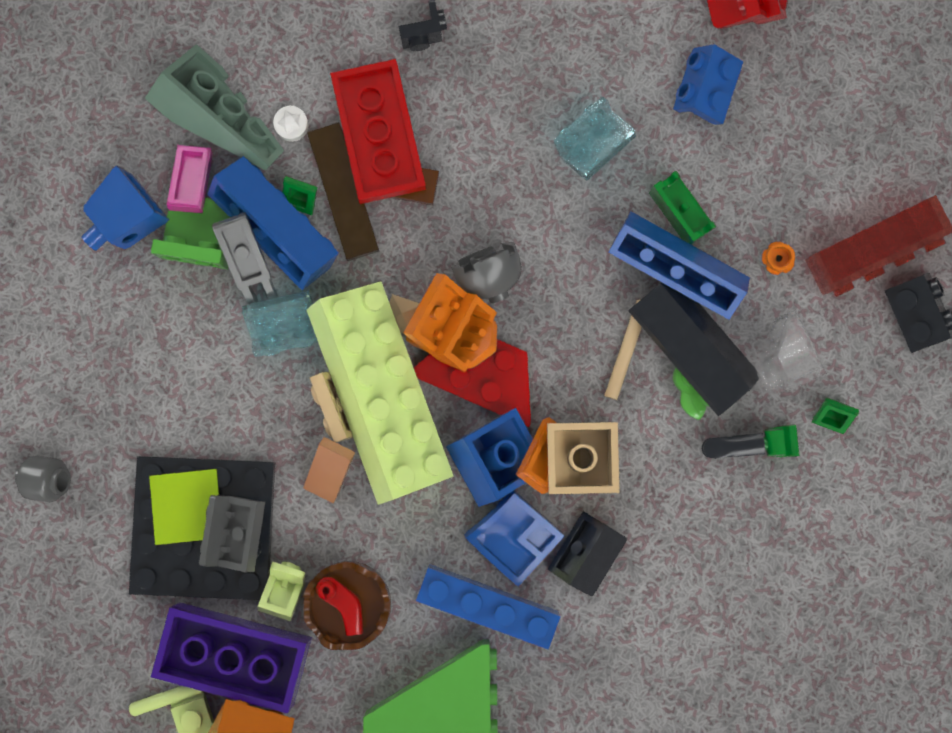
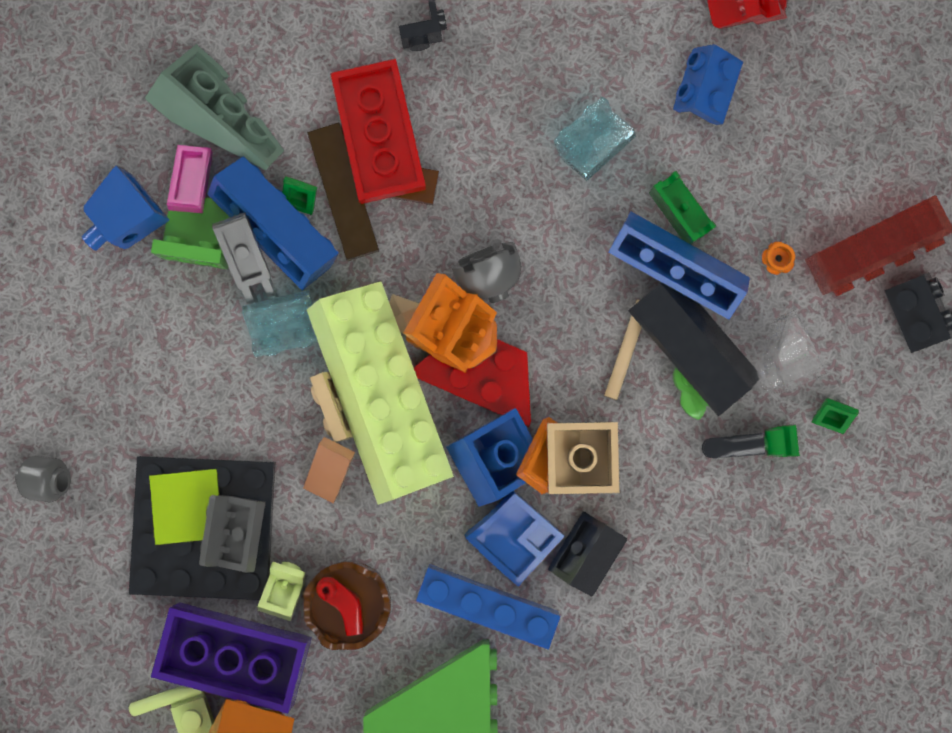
white tile [273,106,309,142] -> none

